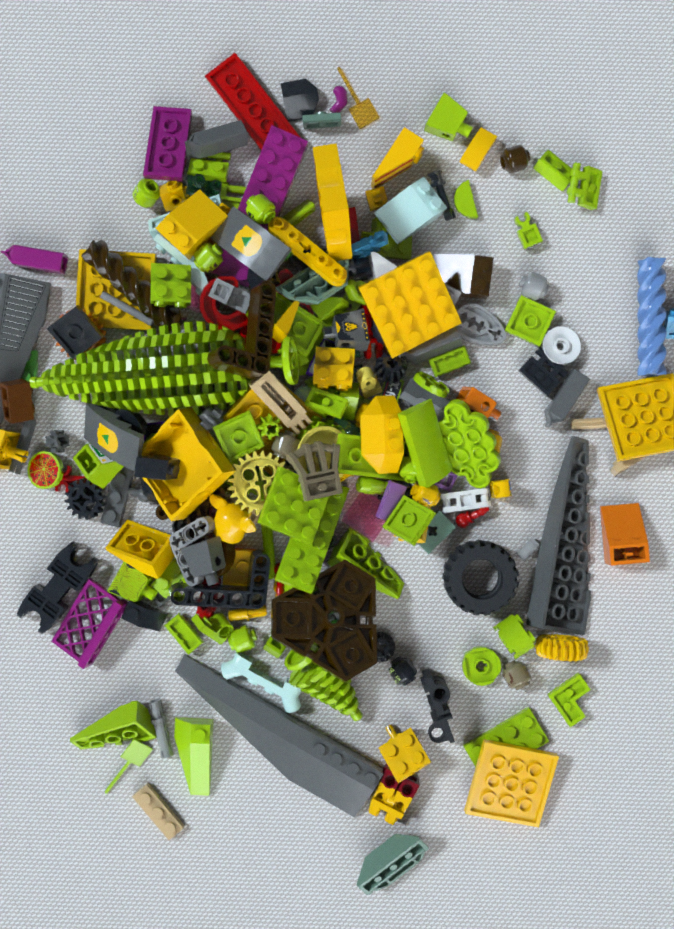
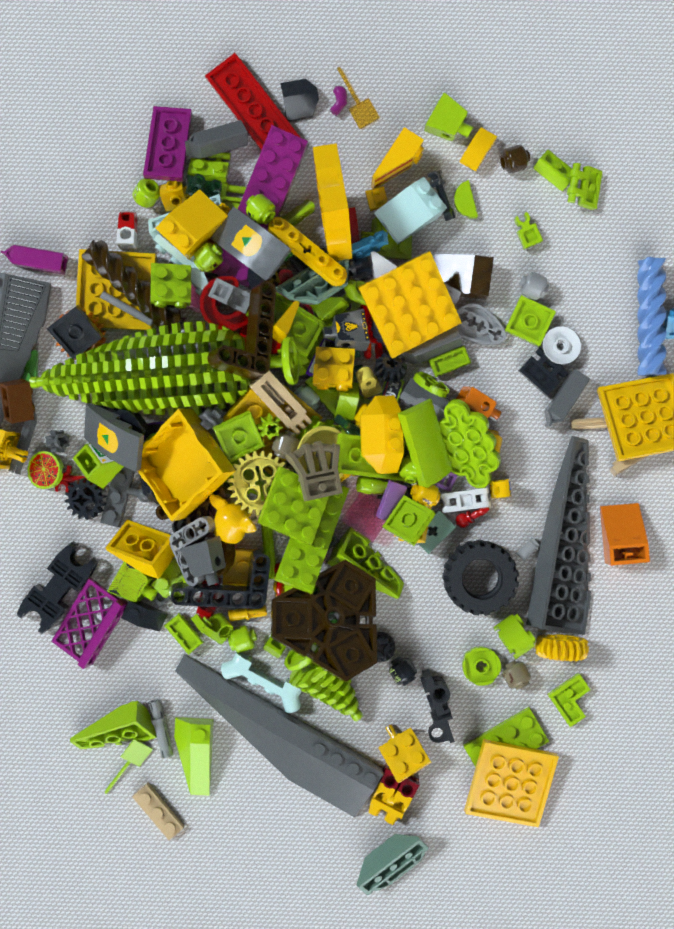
black slope [134,454,180,480] -> none
sand green plate [302,111,341,129] -> none
lime slope [304,387,349,419] -> none
none -> leg [116,212,138,250]

